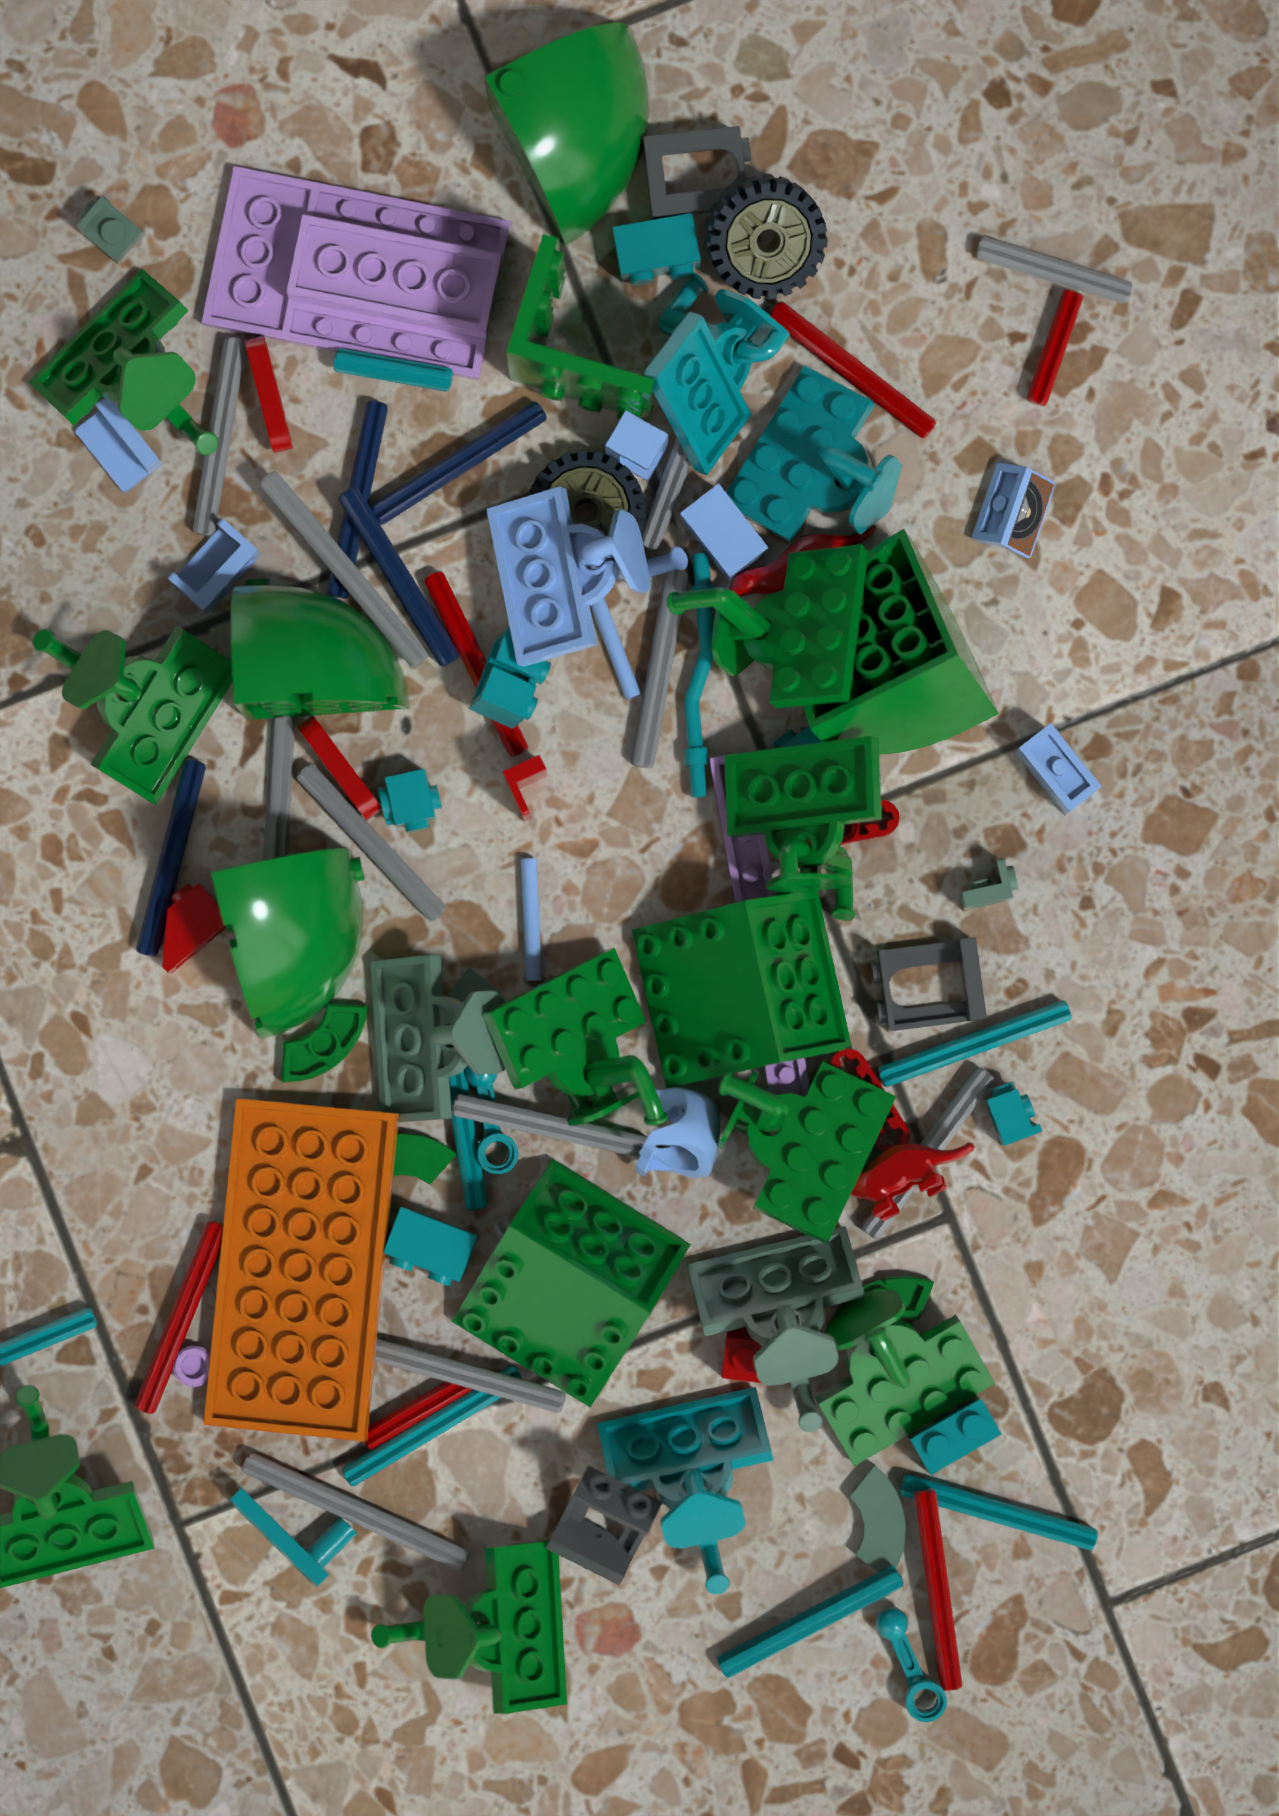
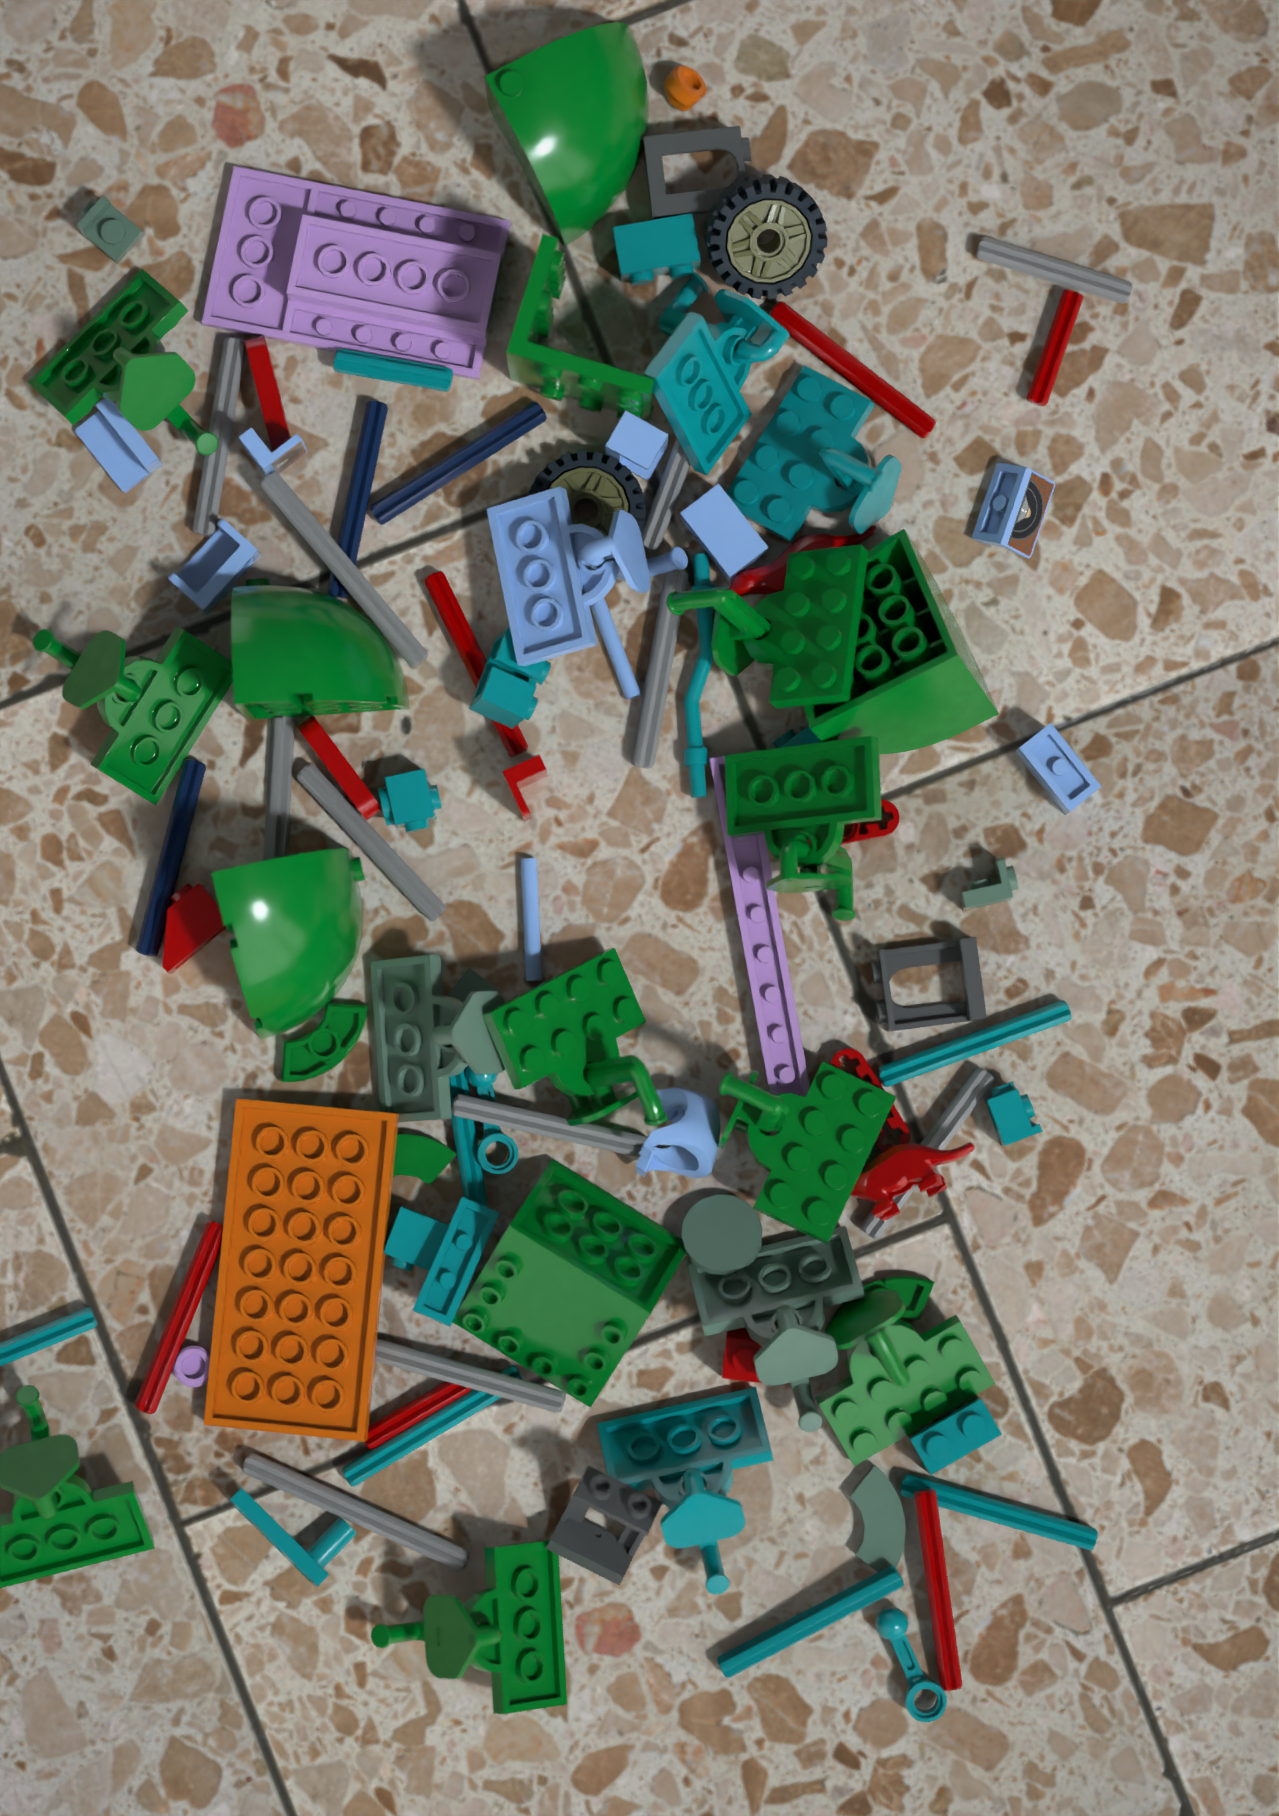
dark blue axle [338,487,459,667] -> none
green bracket [632,891,852,1089] -> none
none -> light blue panel [239,427,308,476]
none -> teal piece [412,1197,500,1327]
none -> orange tile [664,65,706,112]
none -> sand green tile [681,1194,763,1275]

